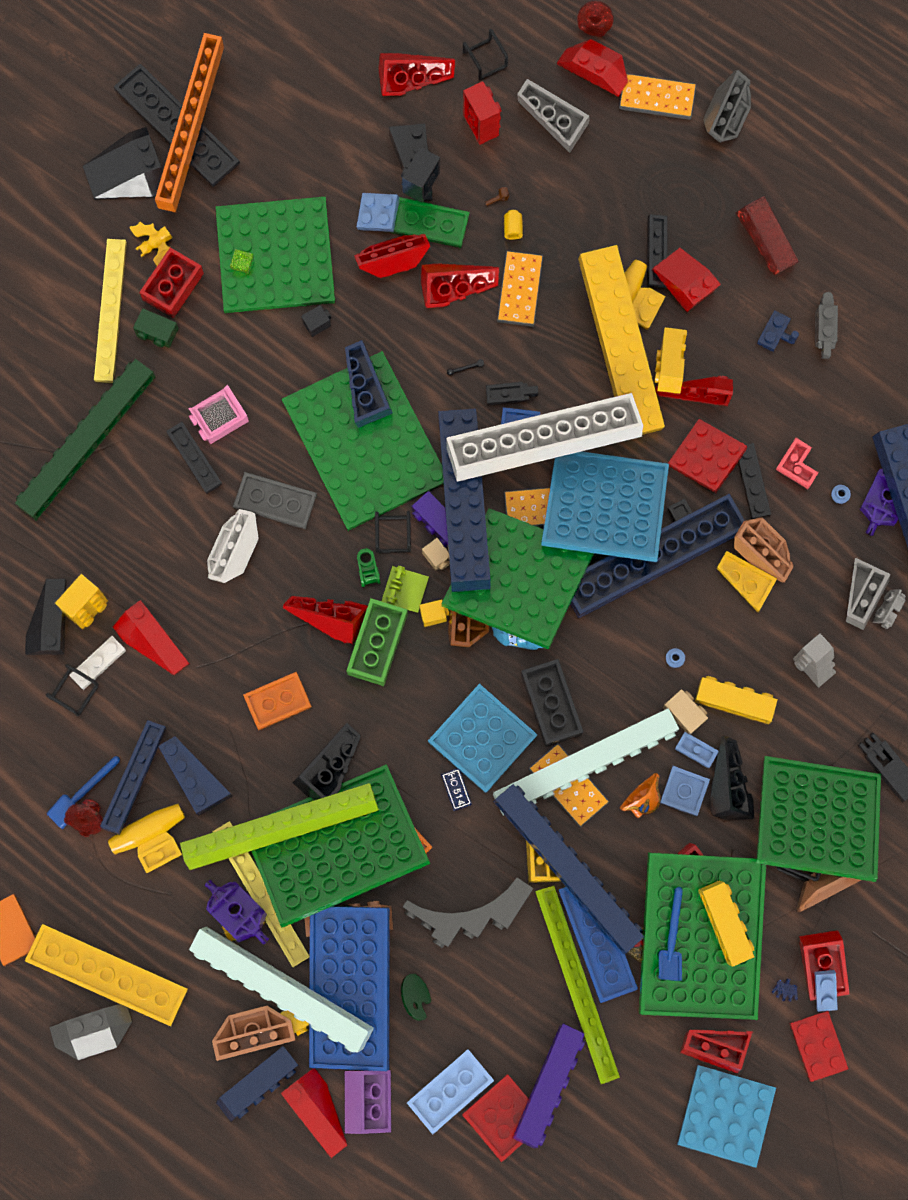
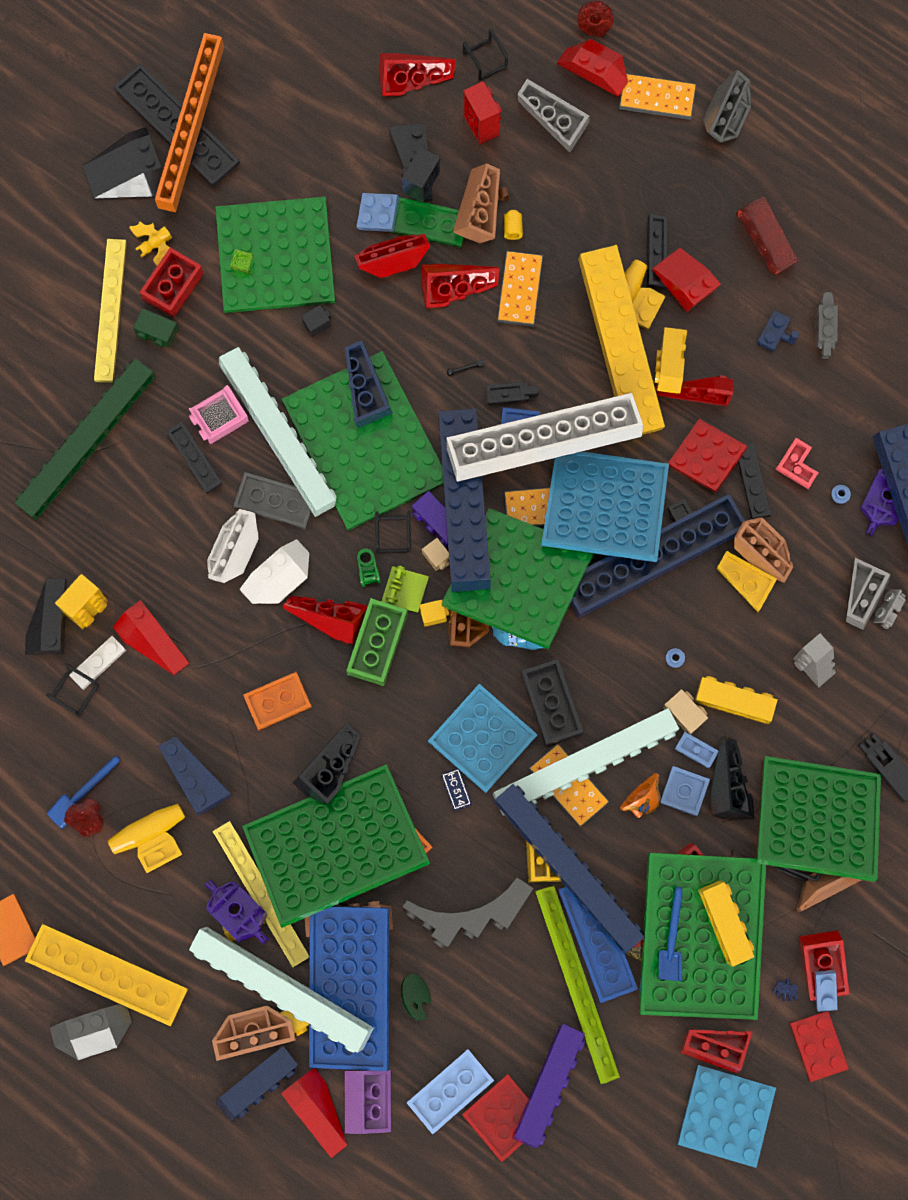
dark blue plate [100,720,166,835] -> none
lime brick [180,783,379,870] -> none
none -> light aqua brick [219,347,336,517]
none -> white wedge [240,539,310,604]
none -> nougat wedge [453,163,500,244]

